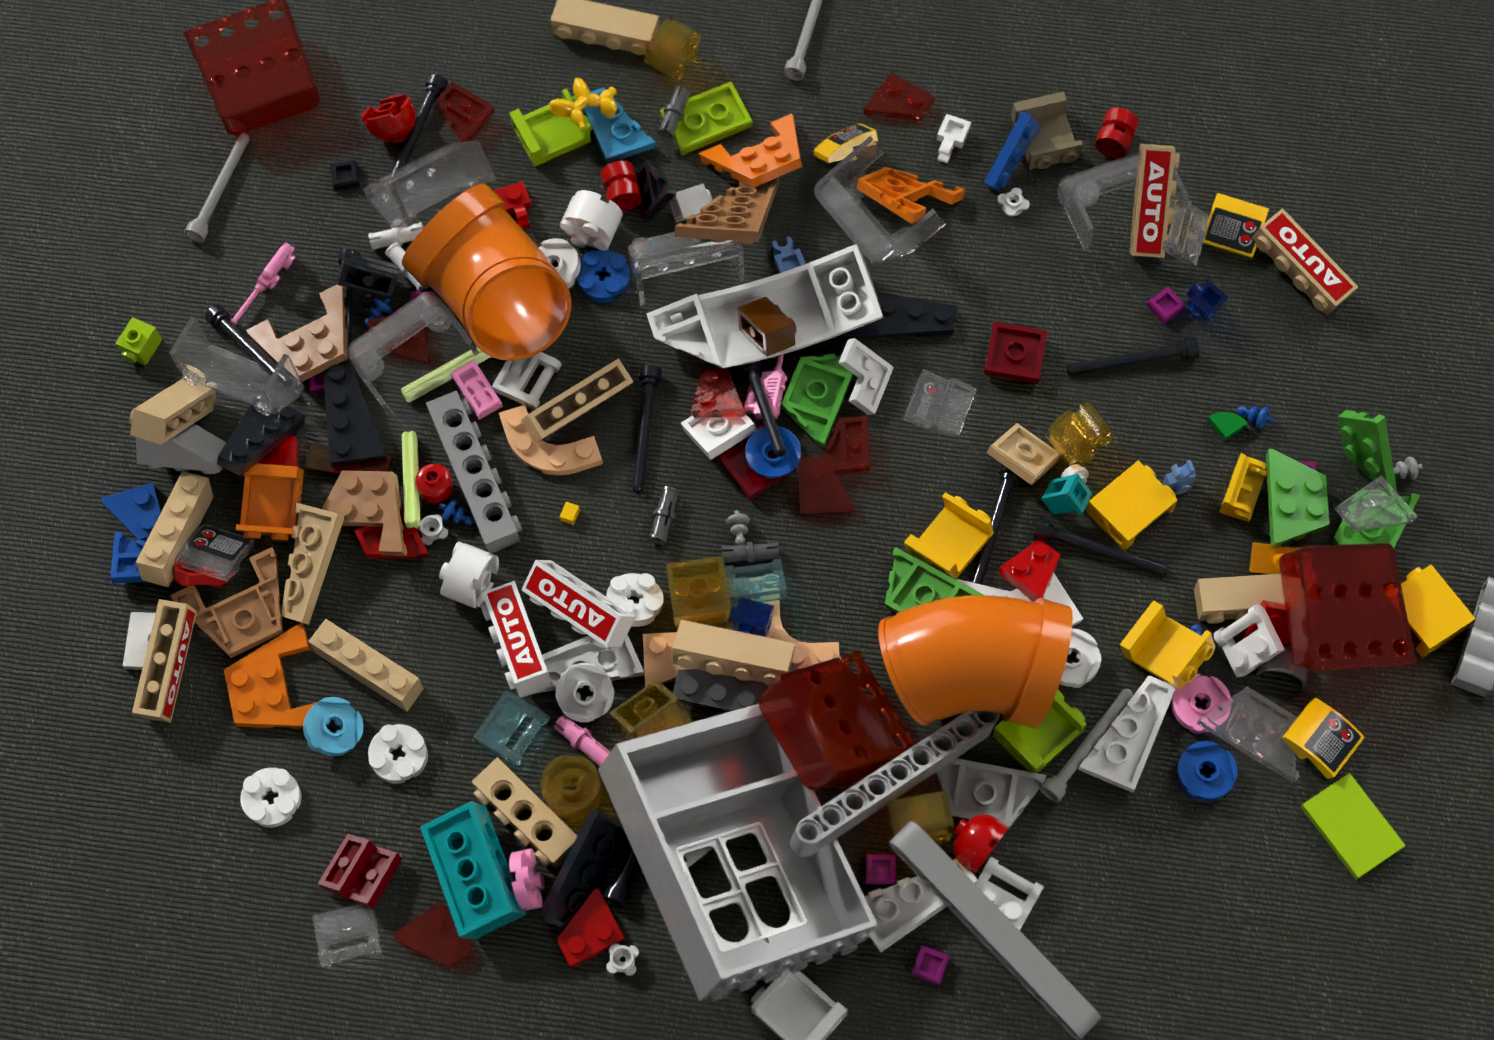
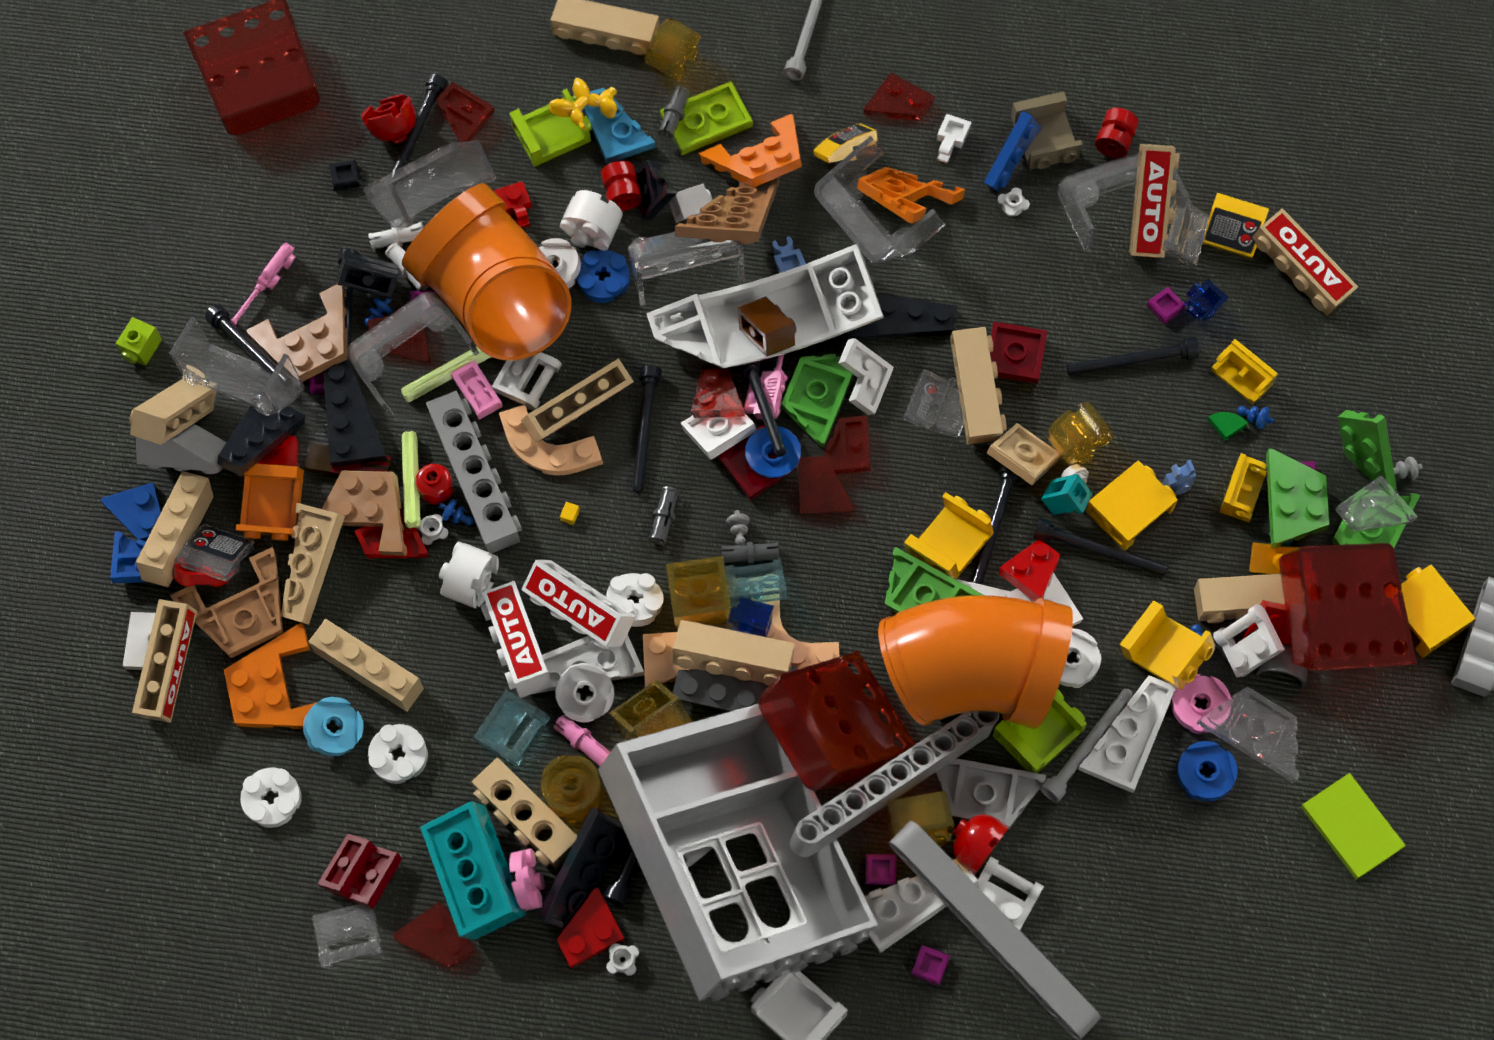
light grey piece [184,133,249,243] -> none
slope [1282,698,1364,779] -> none
none -> tan brick [950,327,1006,445]
none -> yellow hinge [1211,339,1278,405]

